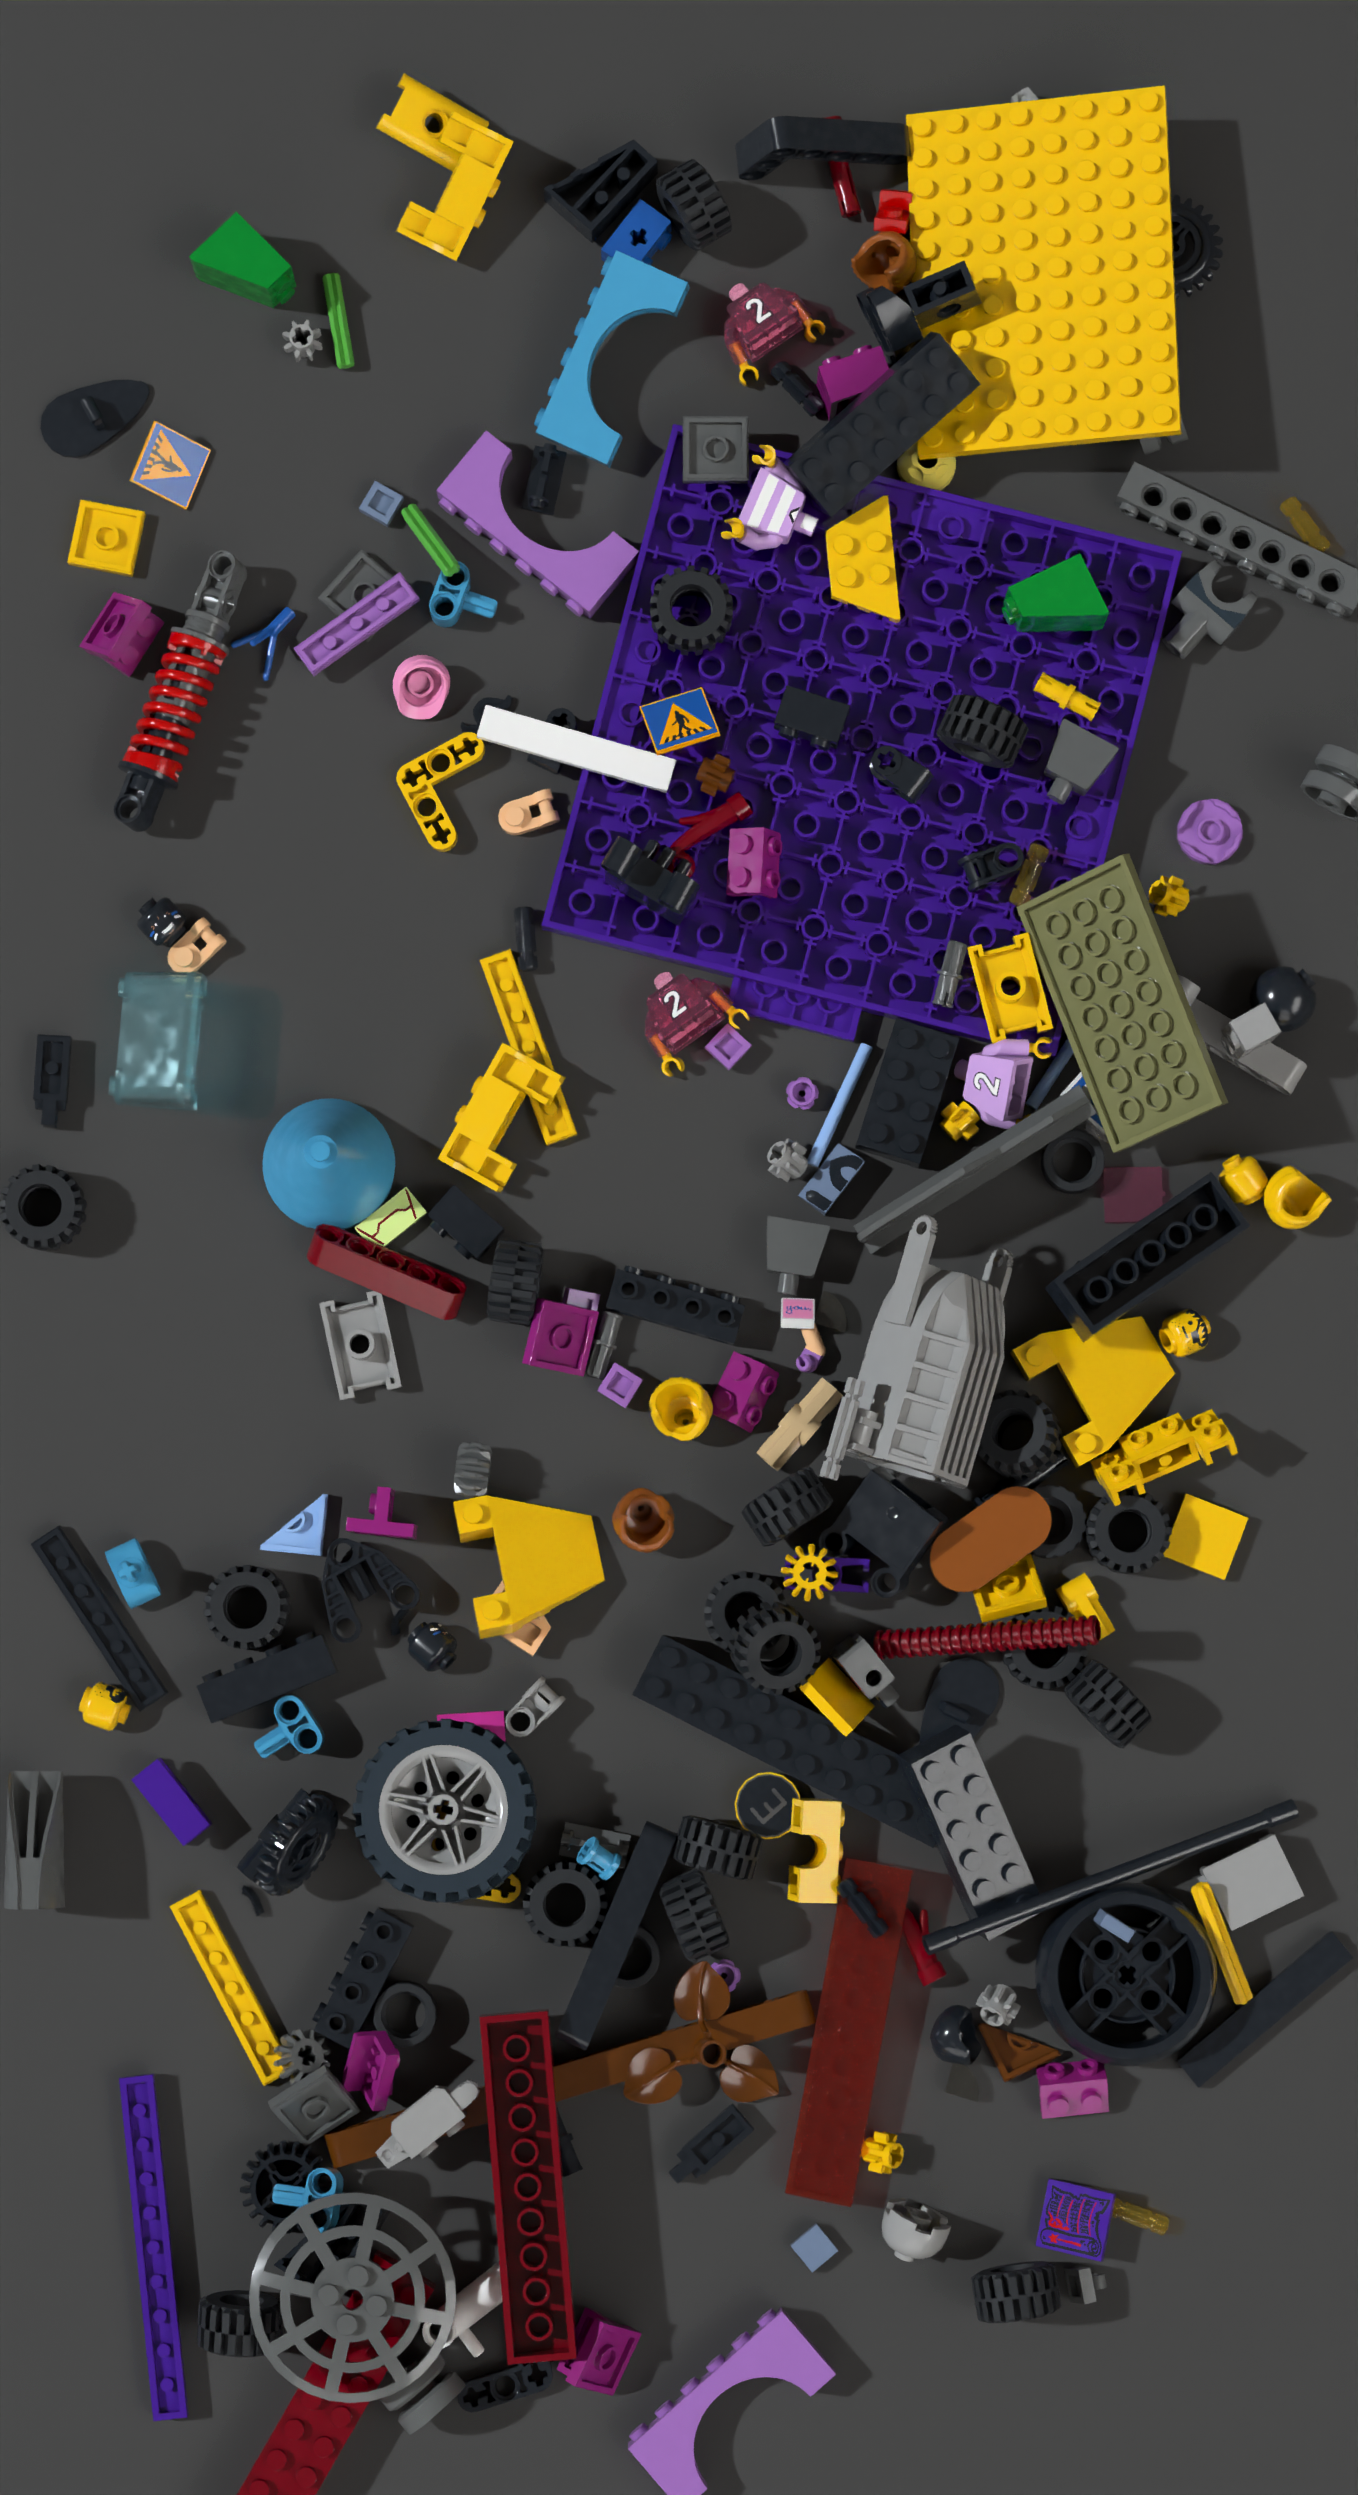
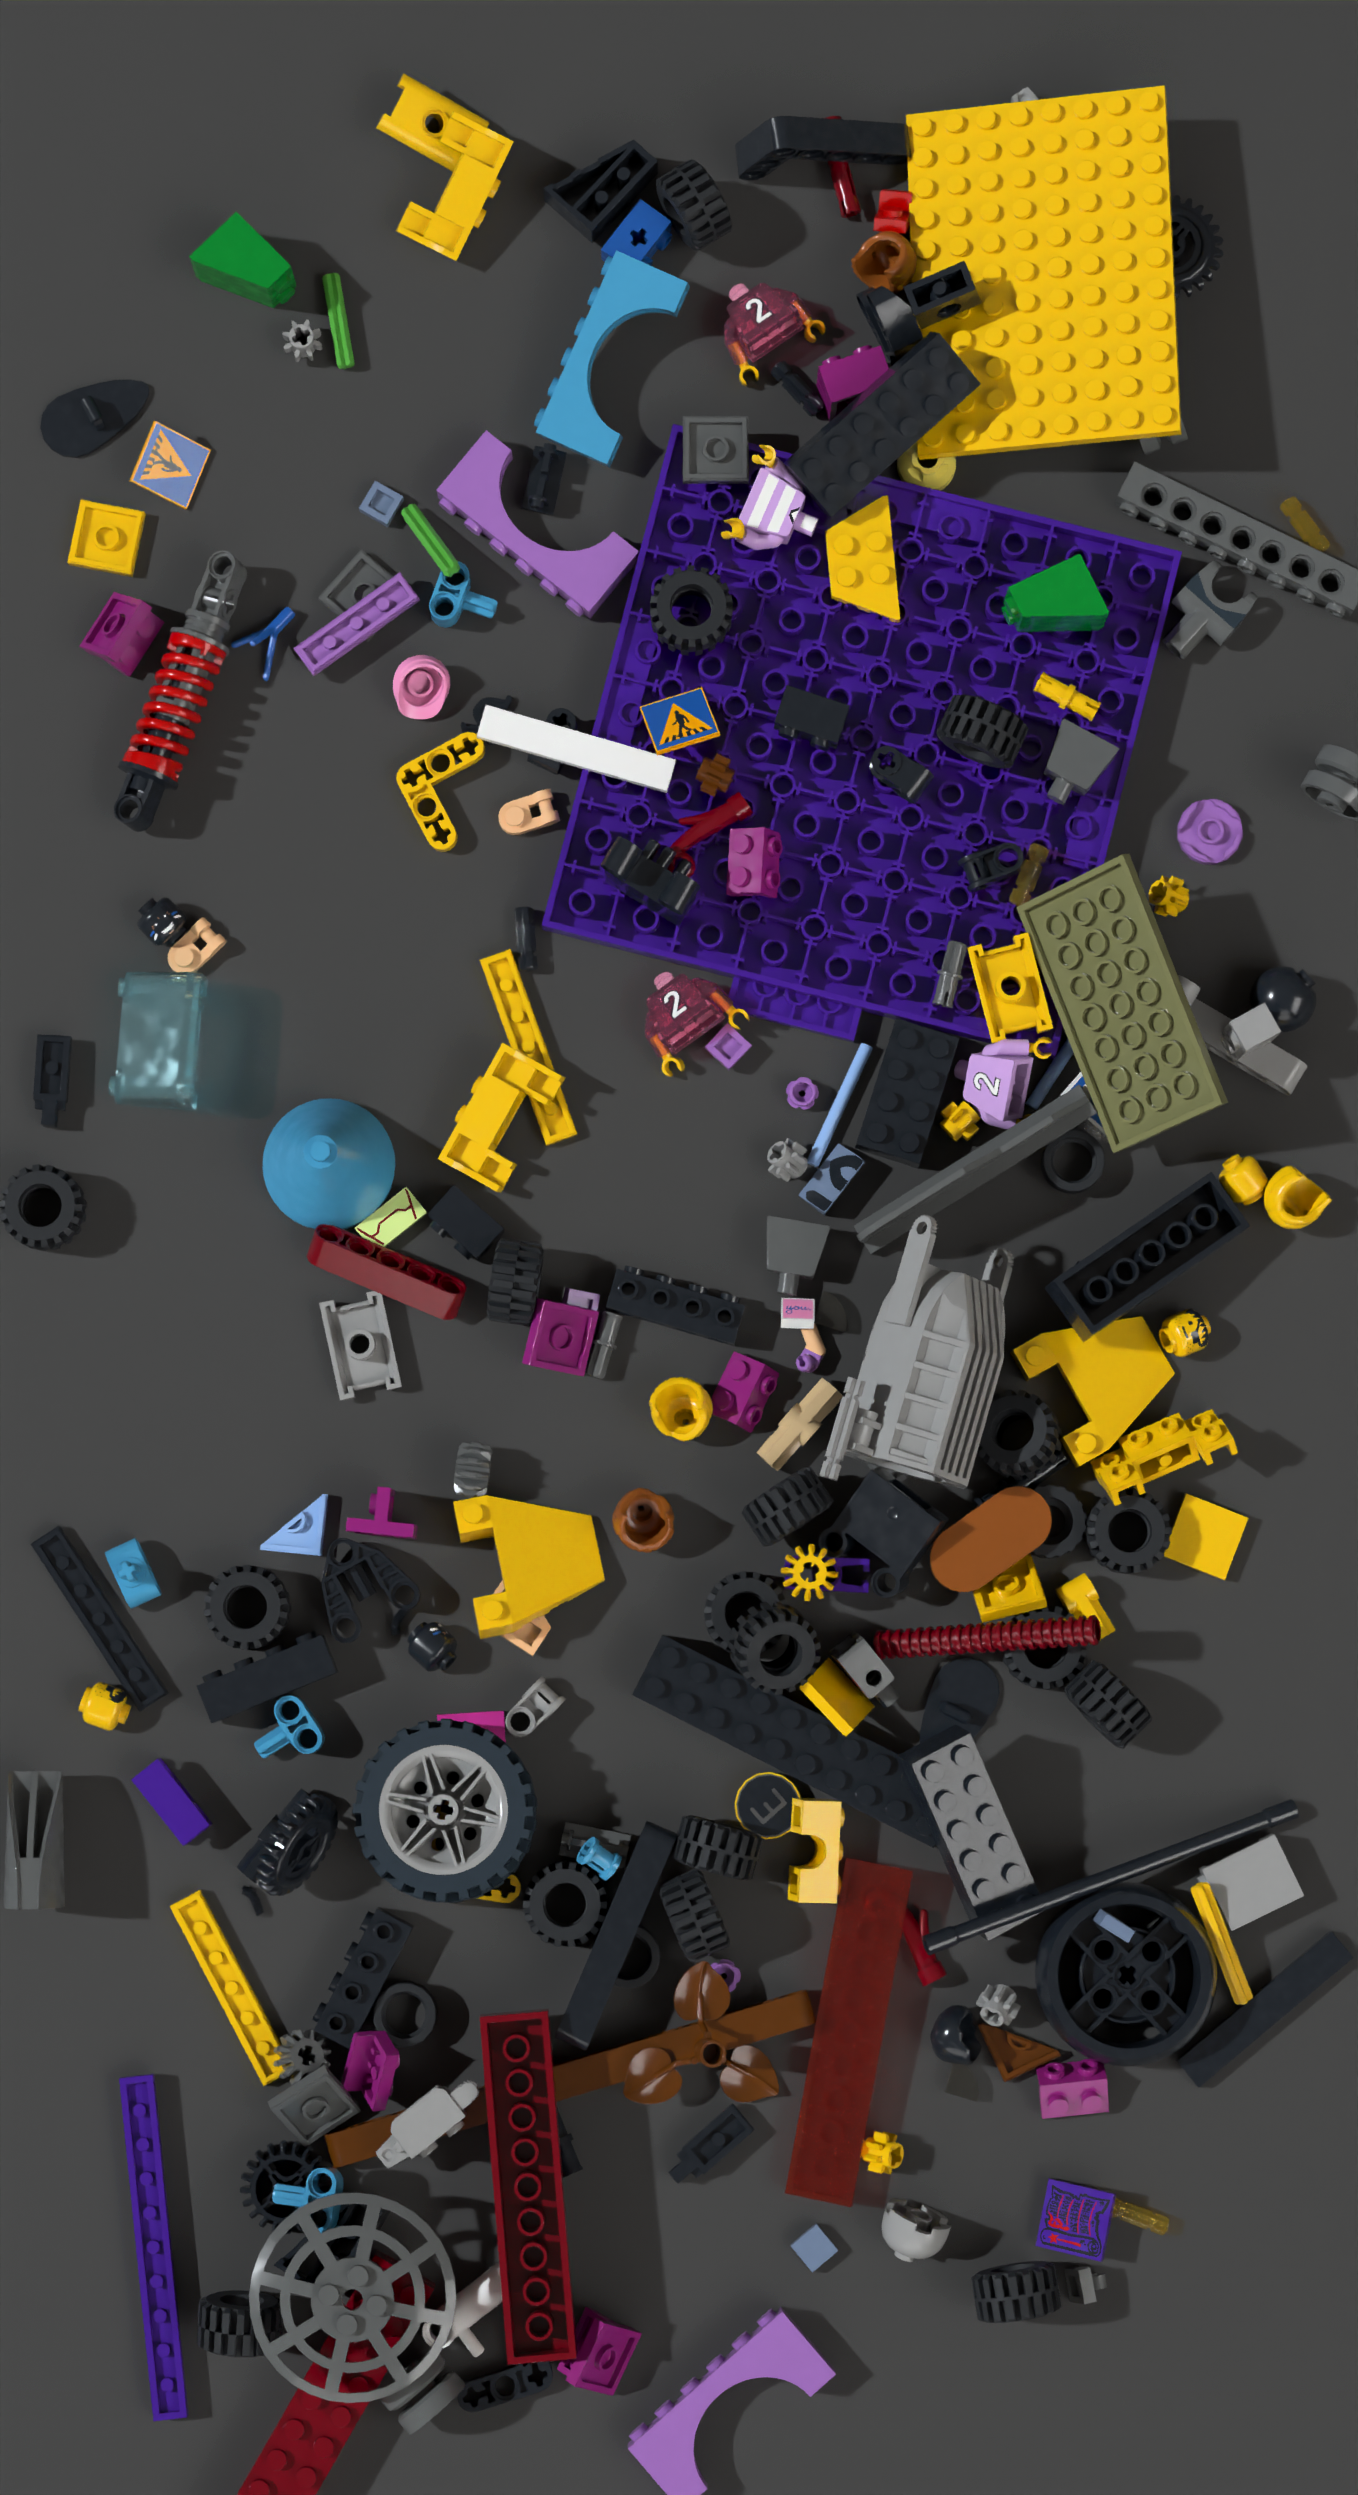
medium lavender plate [597,1363,643,1409] -> none
black axle [836,1877,889,1939] -> none
clear pink piece [1100,1167,1166,1223] -> none

